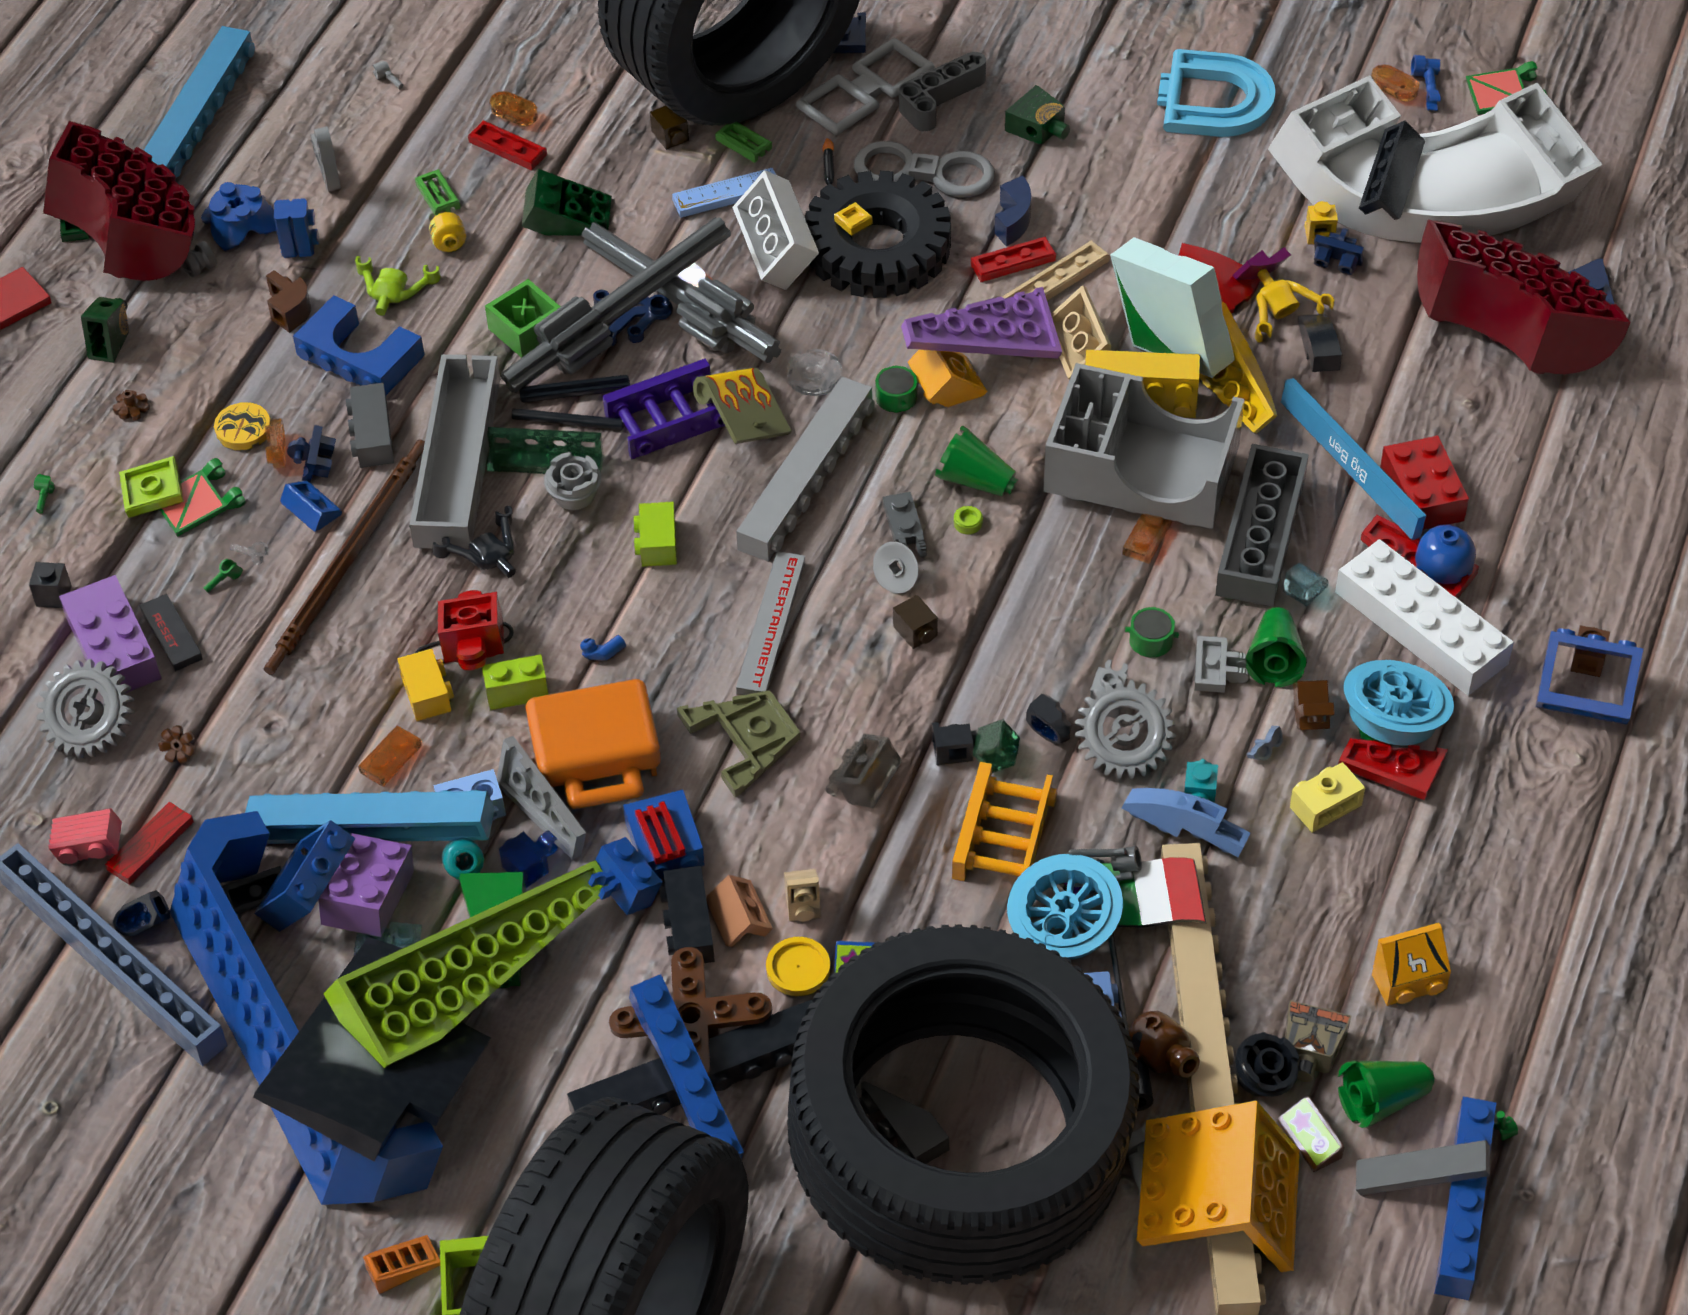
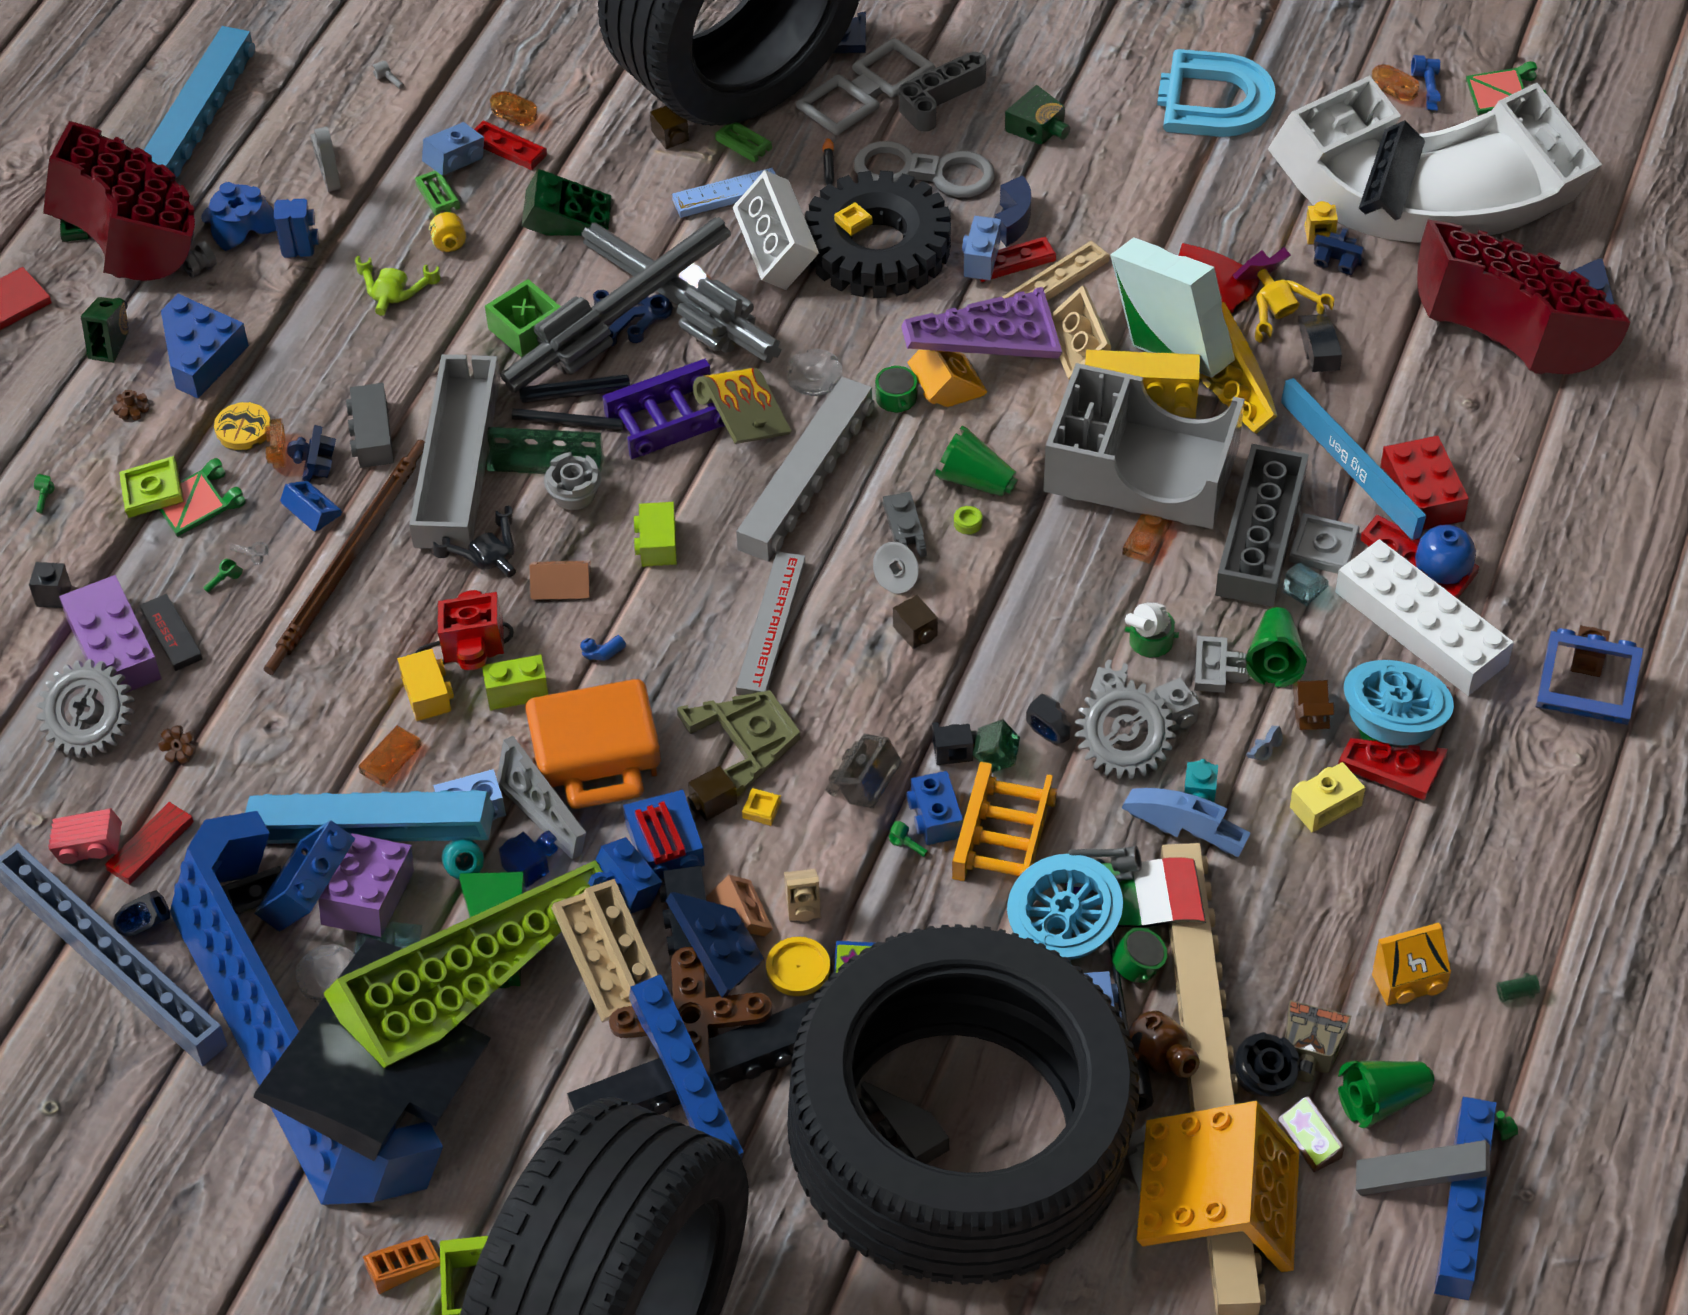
reddish brown brick [266,270,311,333] -> none
blue arch [293,295,425,395] -> none
none -> blue brick [161,294,249,398]
none -> clear tile [296,944,355,1003]
none -> medium blue brick [422,122,484,176]
none -> nougat panel [529,561,591,600]
none -> tan brick [552,879,658,1023]
none -> dark blue wing [666,892,764,998]
none -> dark brown brick [687,765,737,821]
none -> yellow tile [742,788,782,826]
none -> green hand [889,821,928,857]
none -> blue brick [907,771,963,845]
none -> medium blue brick [962,215,1001,280]
none -> piece [1112,928,1167,983]
none -> white piece [1125,602,1170,637]
none -> light grey brick [1154,677,1200,732]
none -> light grey tile [1289,513,1360,574]
none -> clear green pin [1496,973,1540,1003]

